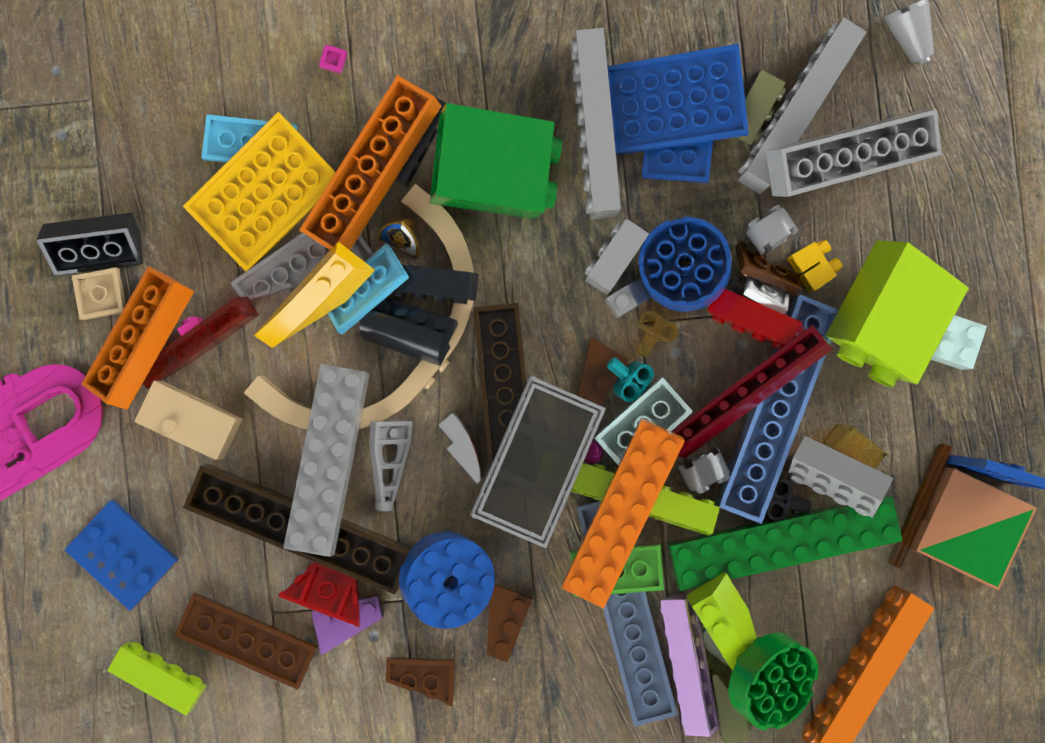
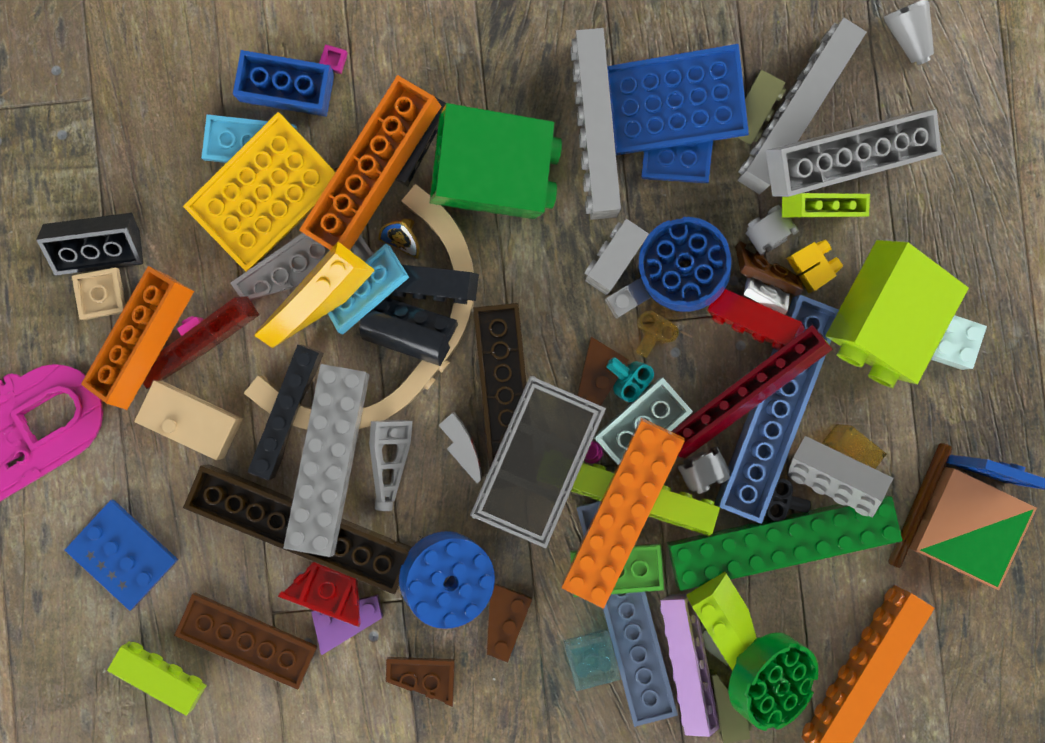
none -> blue brick [233,50,335,117]
none -> black arch [248,344,324,480]
none -> clear light blue brick [564,629,621,691]
none -> lime brick [782,193,870,218]

